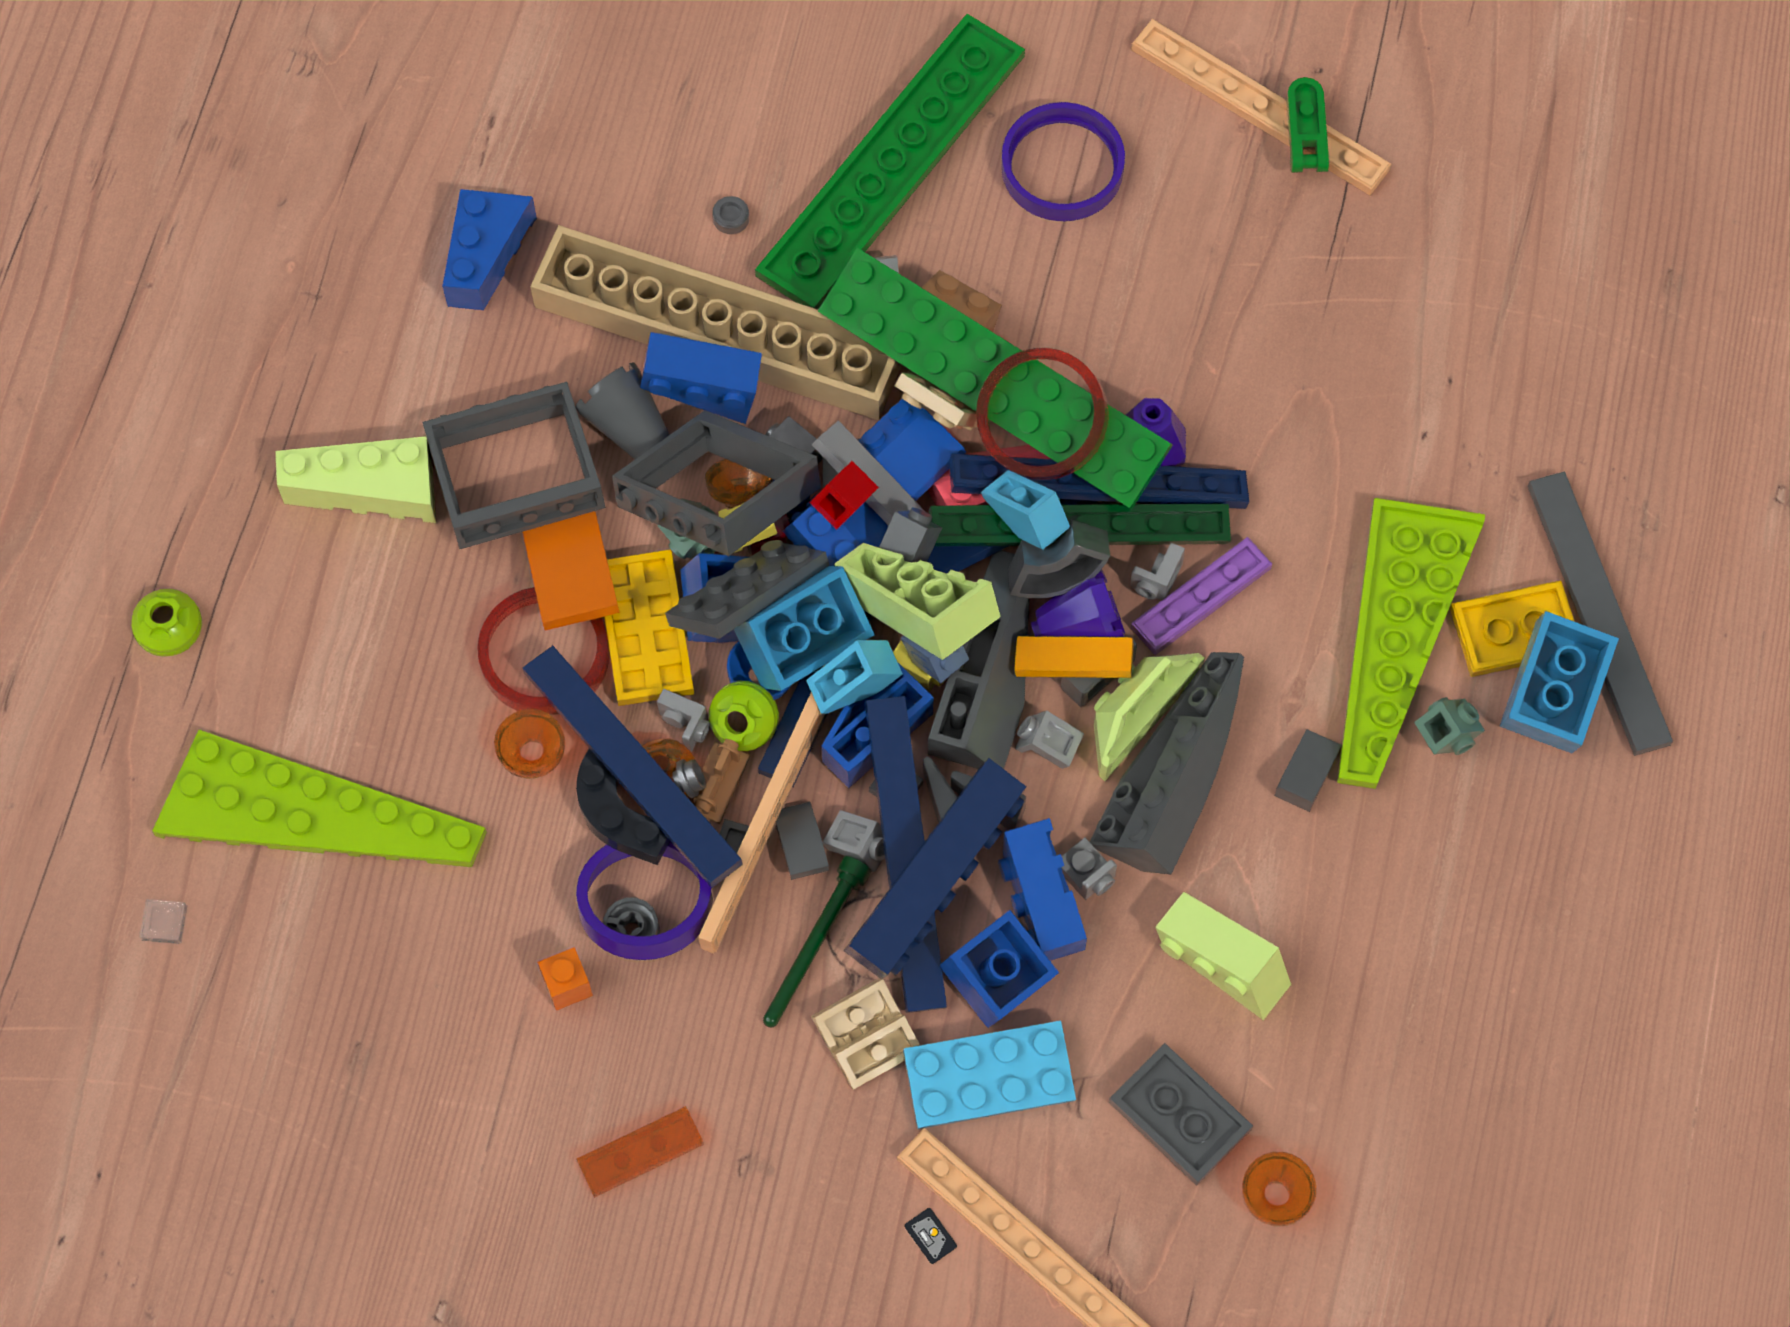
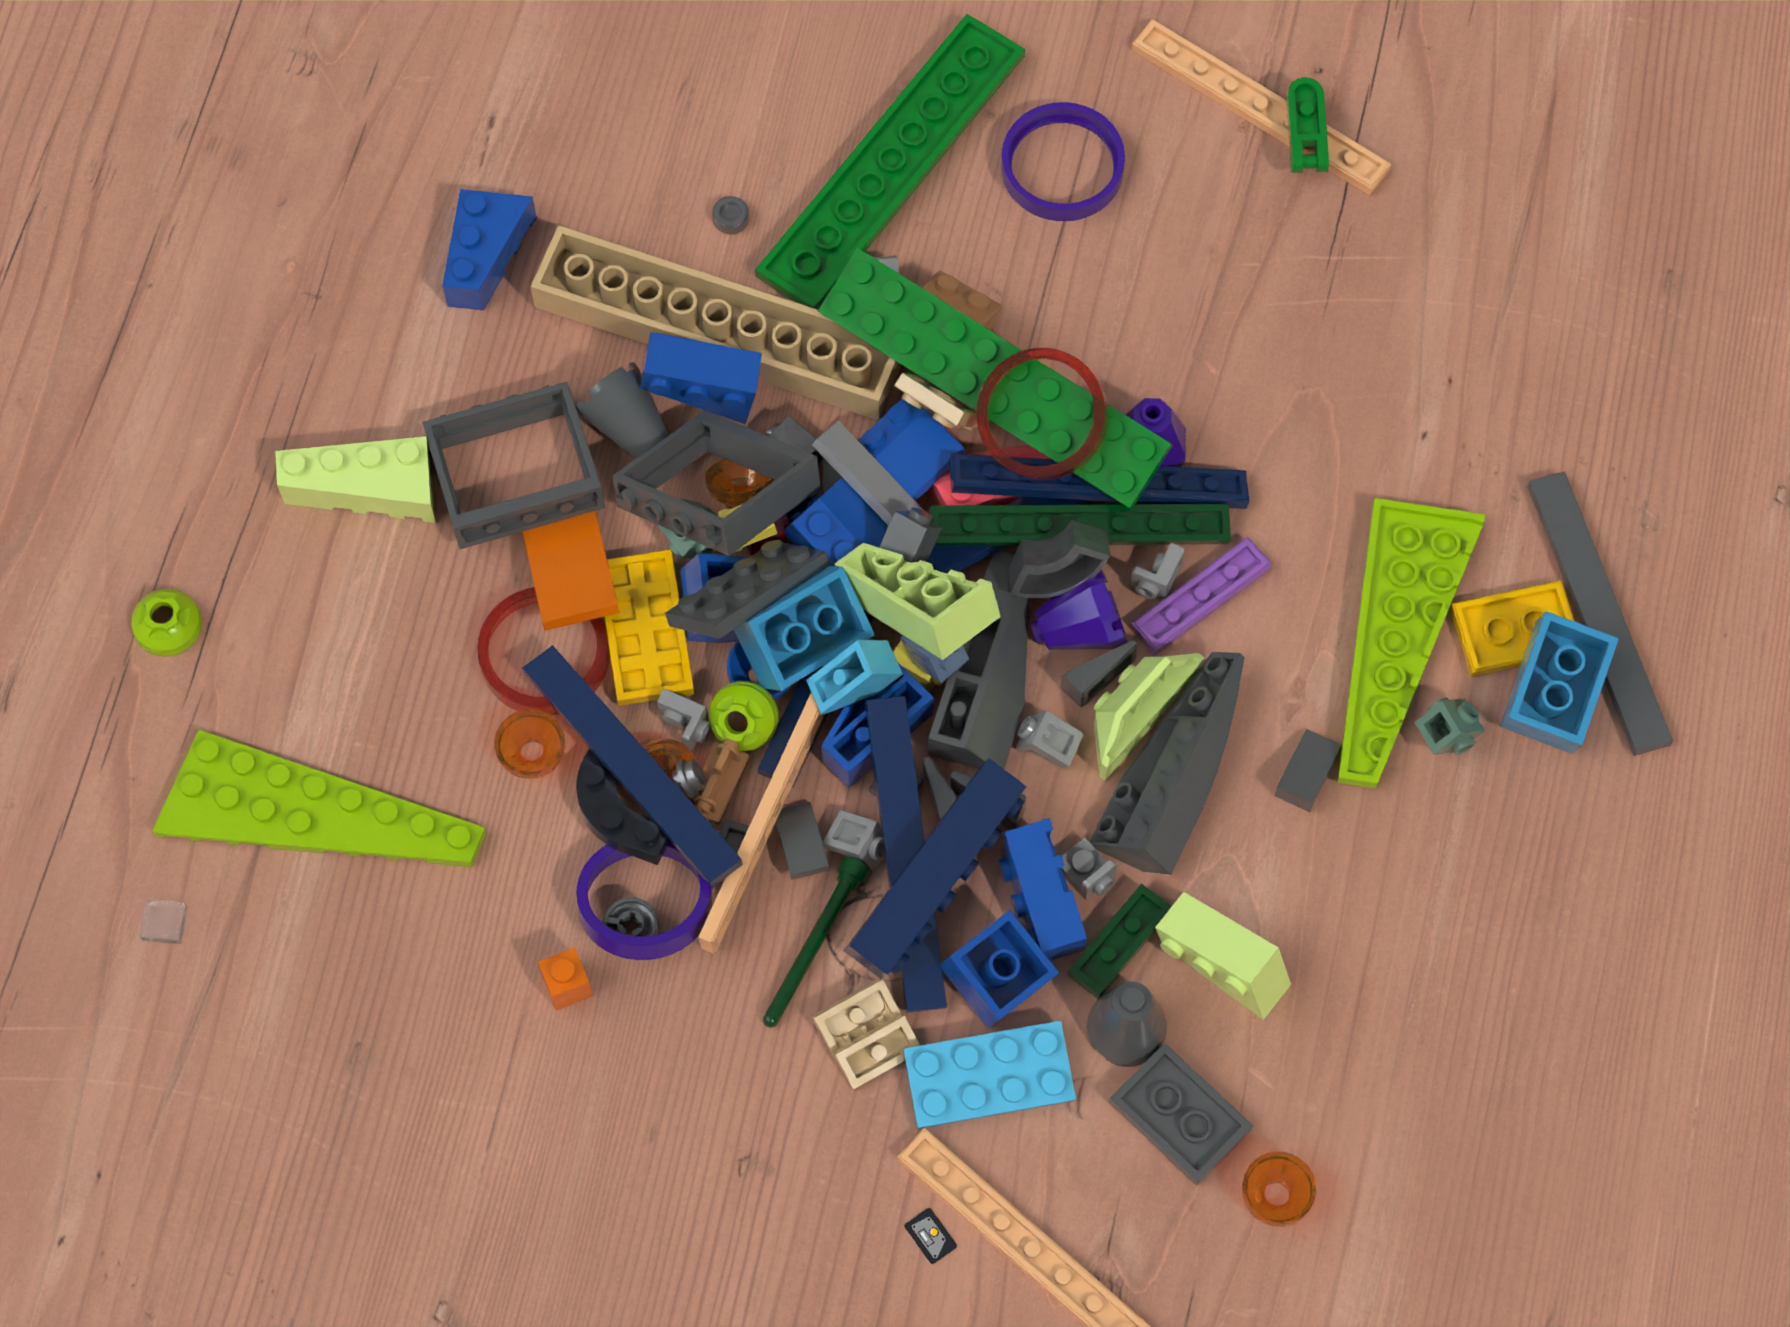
clear orange tile [576,1106,704,1198] -> none
red brick [810,461,879,530] -> none
medium azure slope [981,470,1070,550] -> none
light orange tile [1015,636,1134,678] -> none
none -> dark green plate [1067,883,1172,999]
none -> dark grey cone [1087,982,1167,1067]

